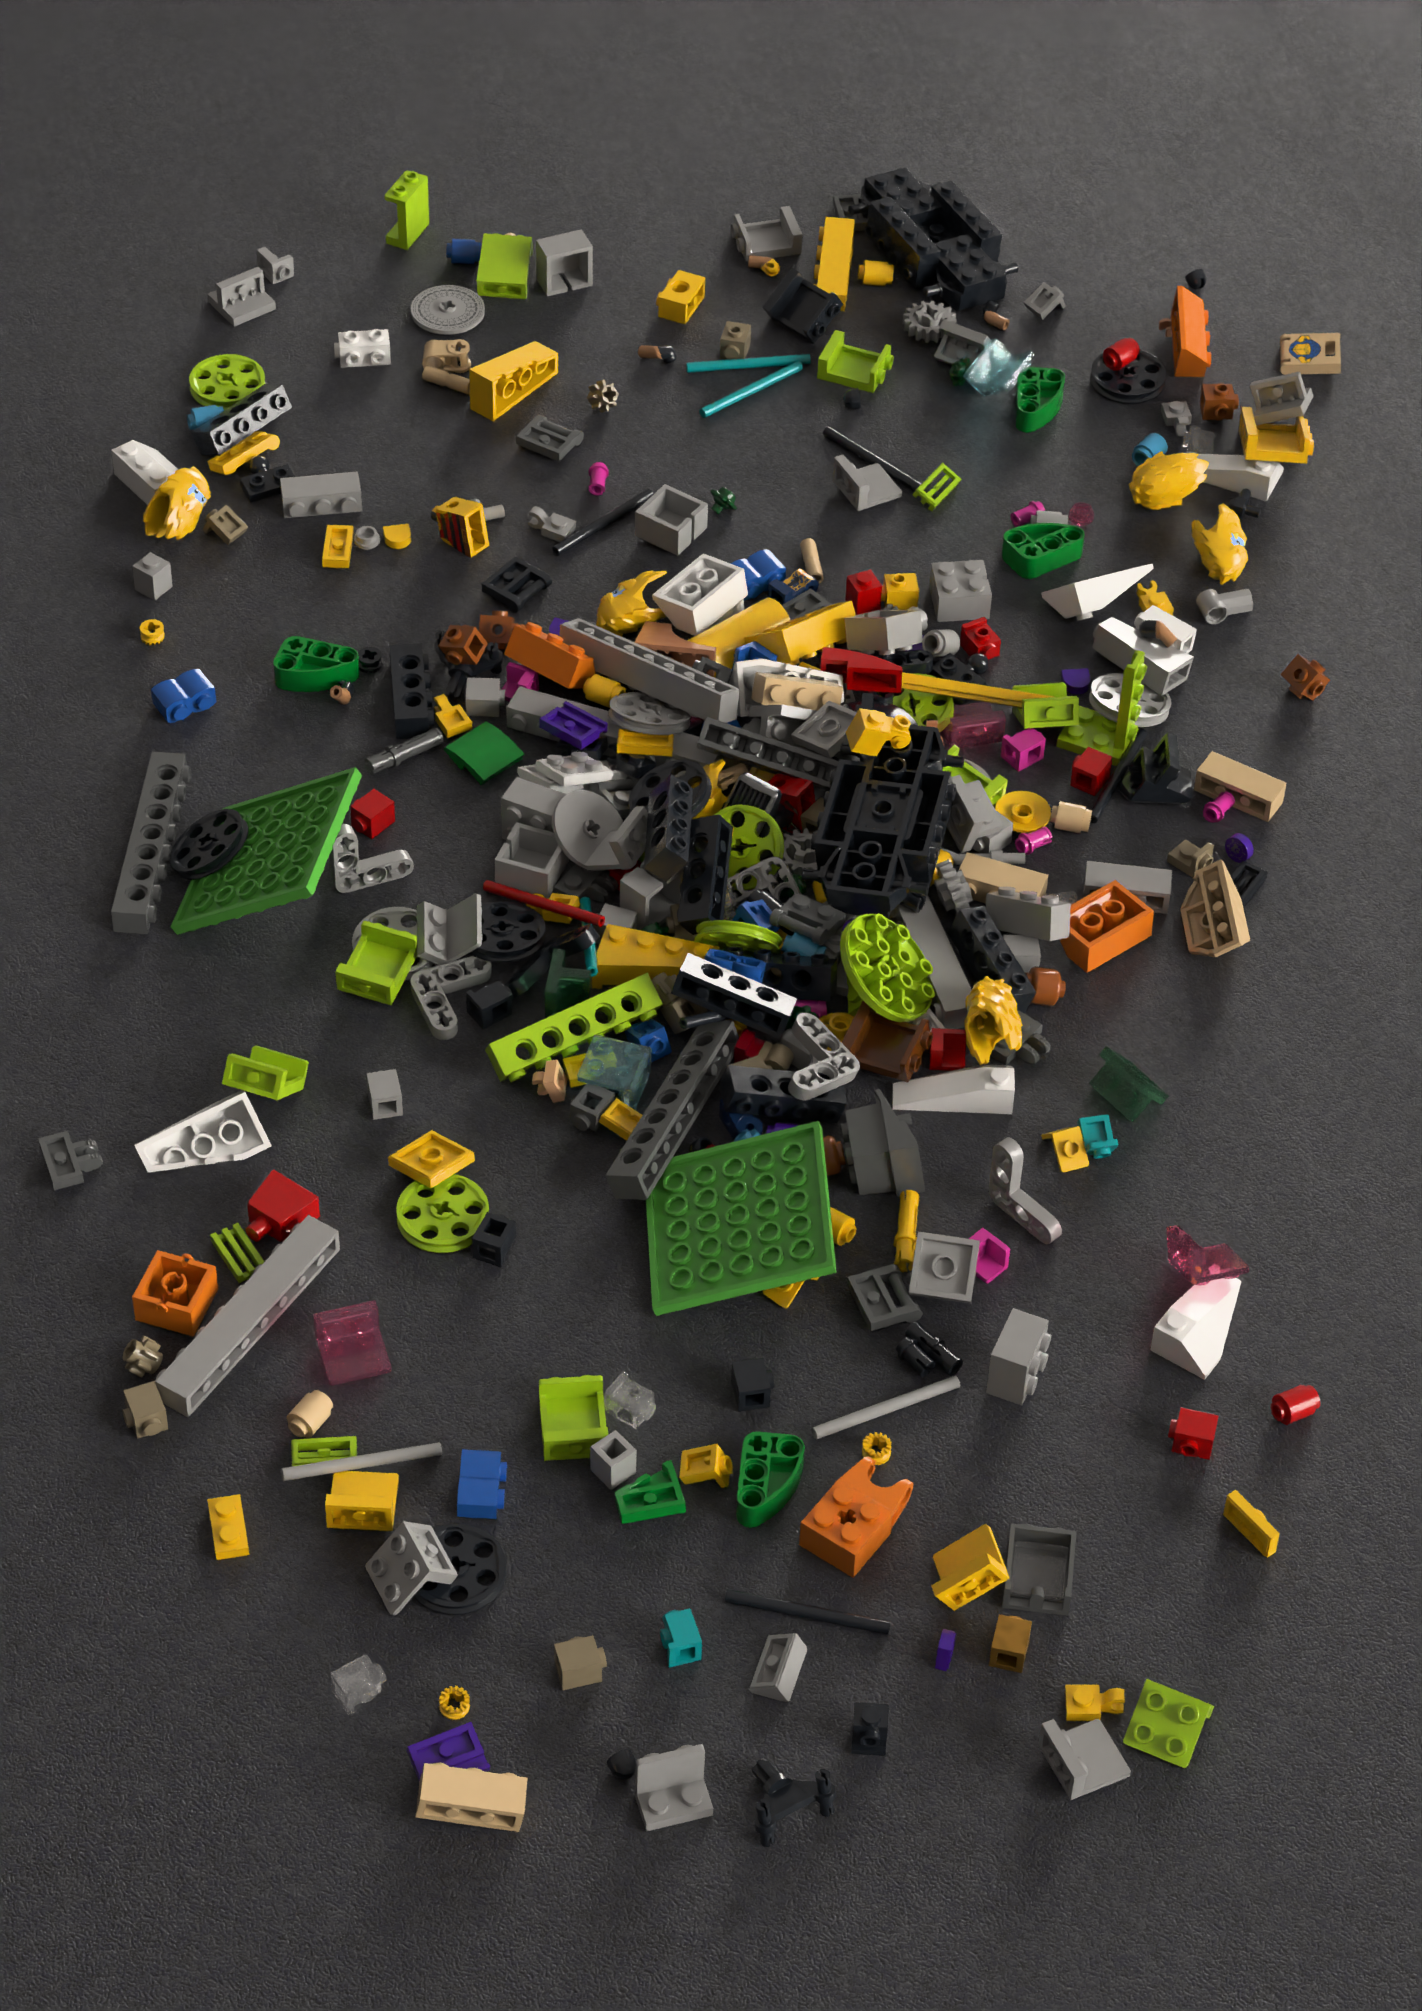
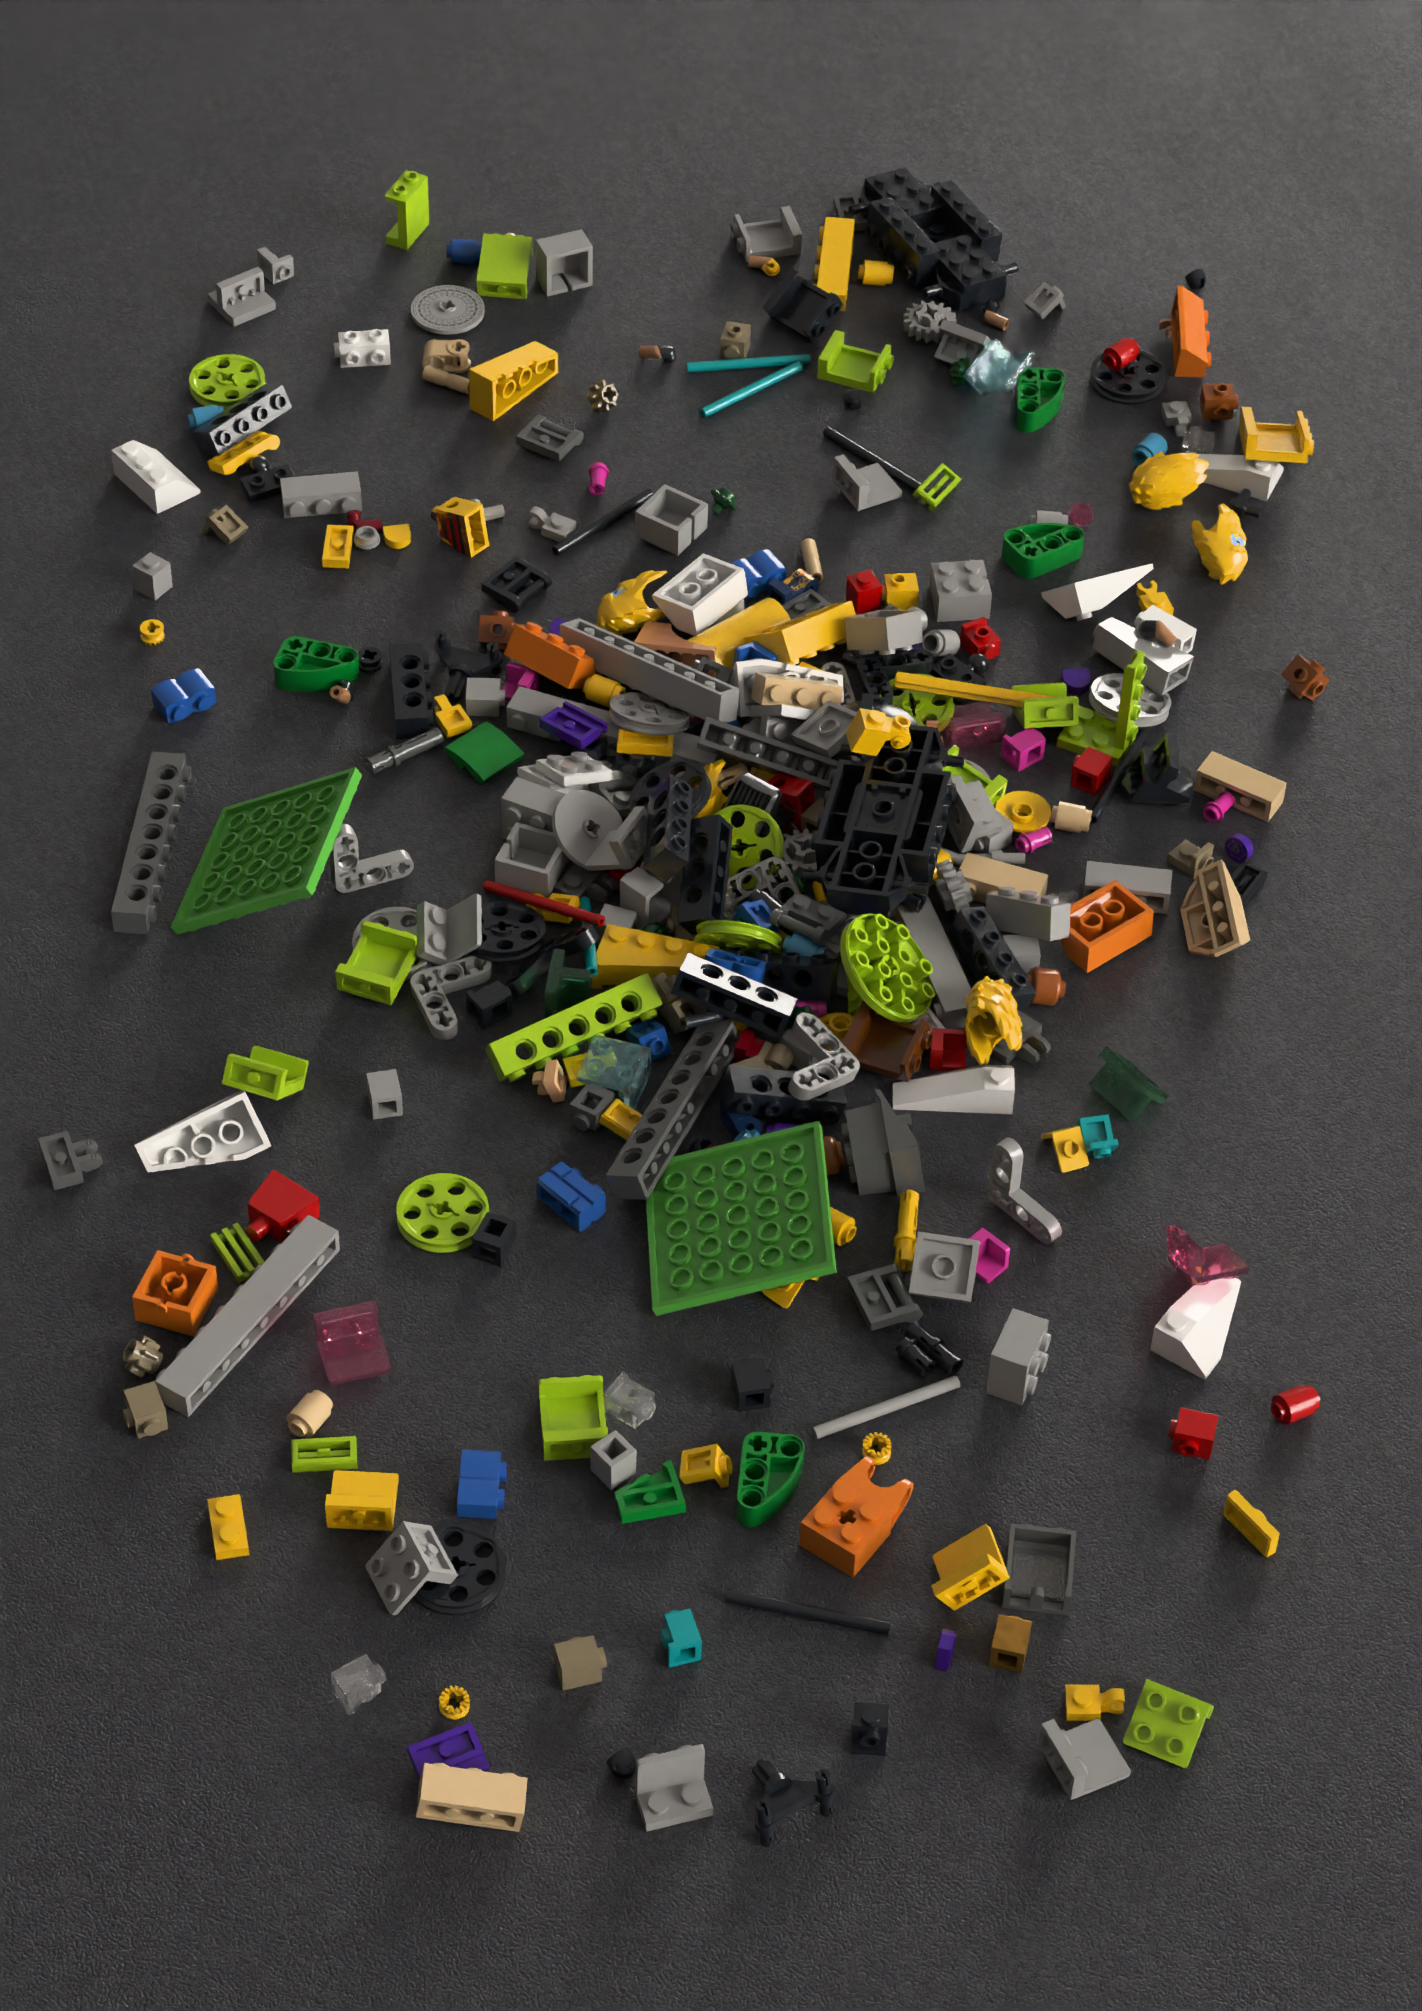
yellow head [143,466,211,540] -> none
black wedge [170,809,249,880] -> none
light grey piece [281,1442,442,1481] -> none
red brick [350,789,395,839] -> none
yellow tile [388,1130,475,1188] -> none
dark orange brick [438,625,488,665] -> none
yellow brick [656,270,705,324] -> none
light grey slope [749,1633,807,1702] -> none
red slope [821,647,902,693] -> none
dark pink pin [1010,501,1045,527] -> none
light grey piece [1196,589,1253,624] -> none
light grey bracket [1250,372,1313,425] -> none
tan container [1280,333,1341,375] -> none
none -> dark red arm [346,510,383,532]
none -> blue brick [536,1161,606,1232]

